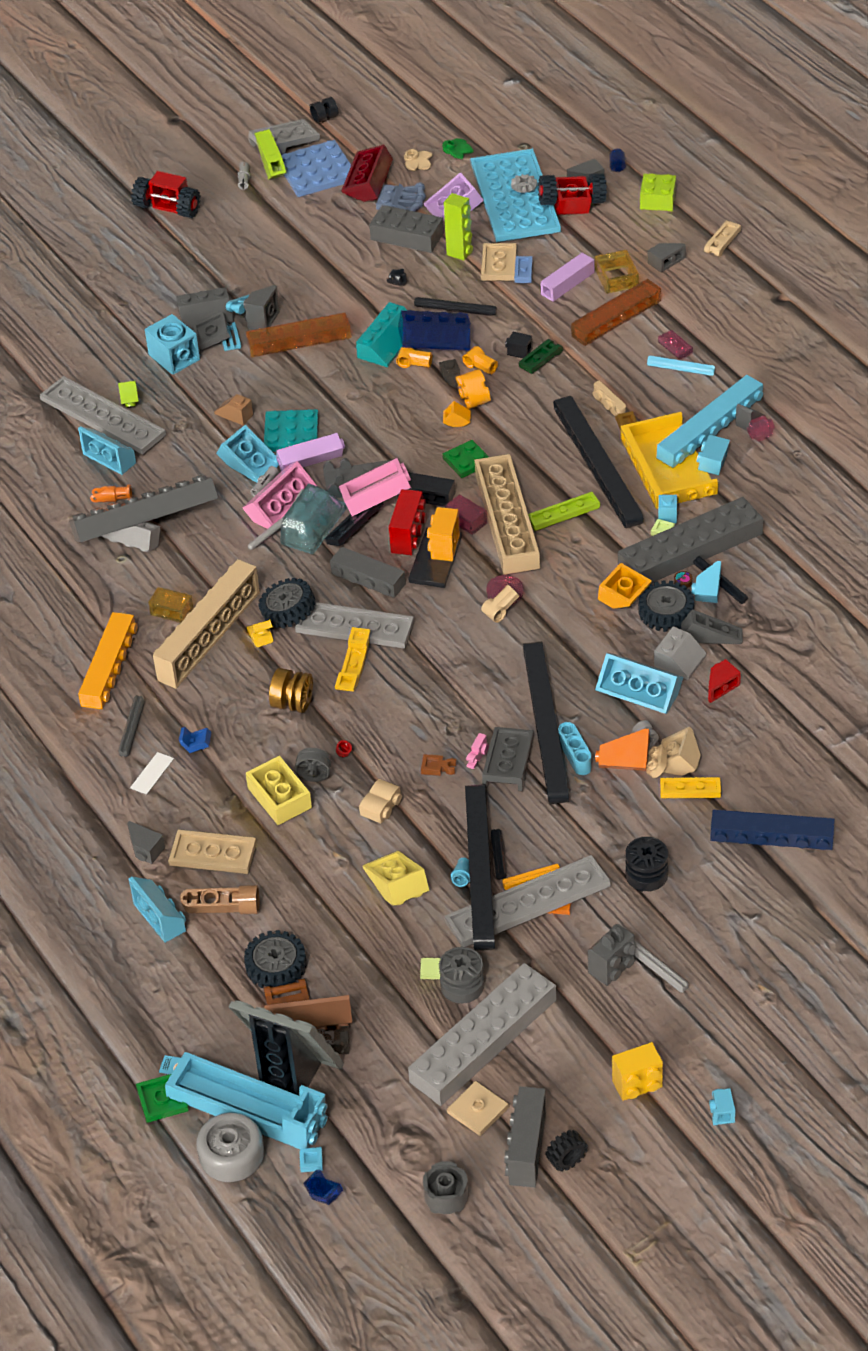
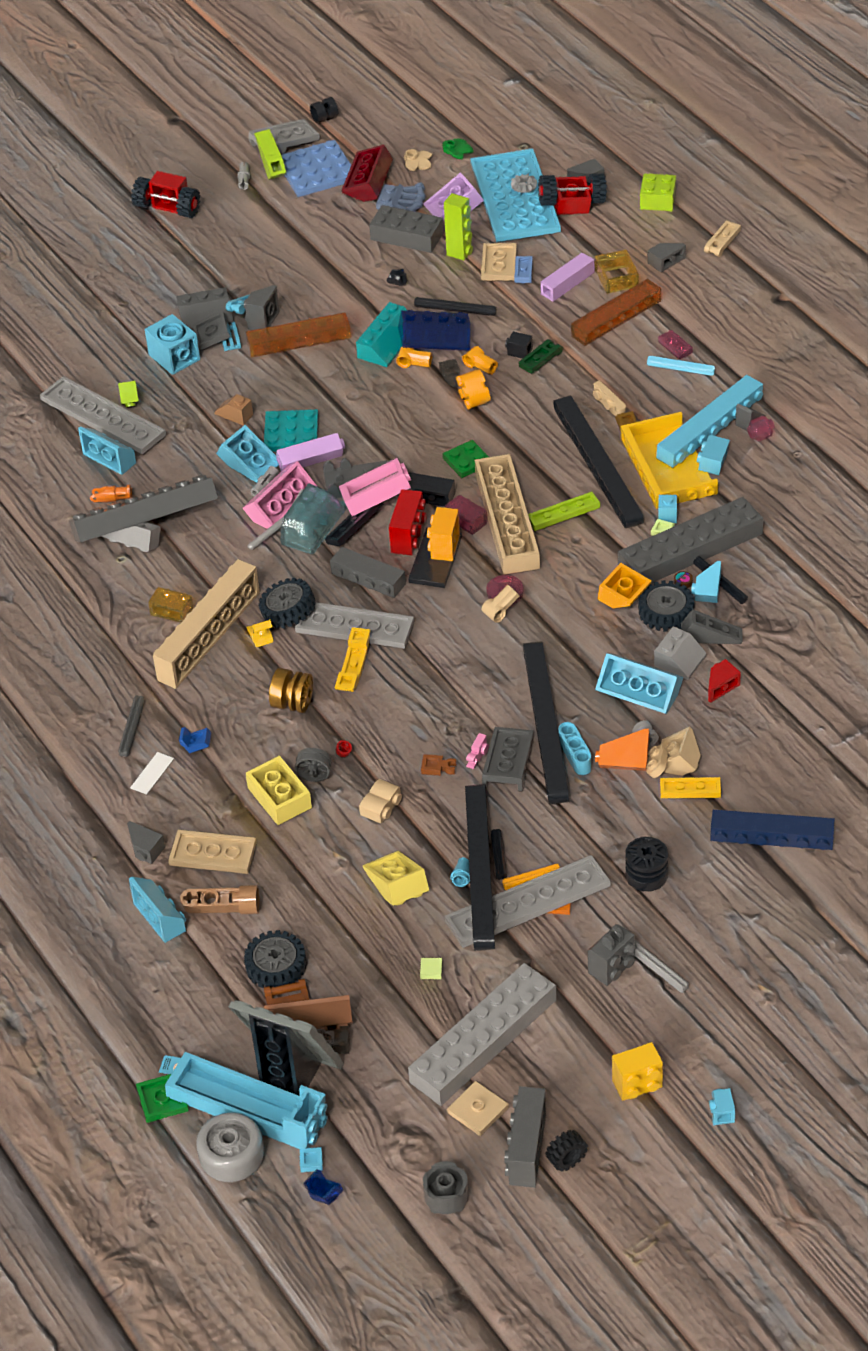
light orange brick [78,612,138,710] -> none
dark grey wheel [439,947,484,1004] -> none
light orange brick [443,401,471,427] -> none
clear blue brick [609,148,626,172] -> none

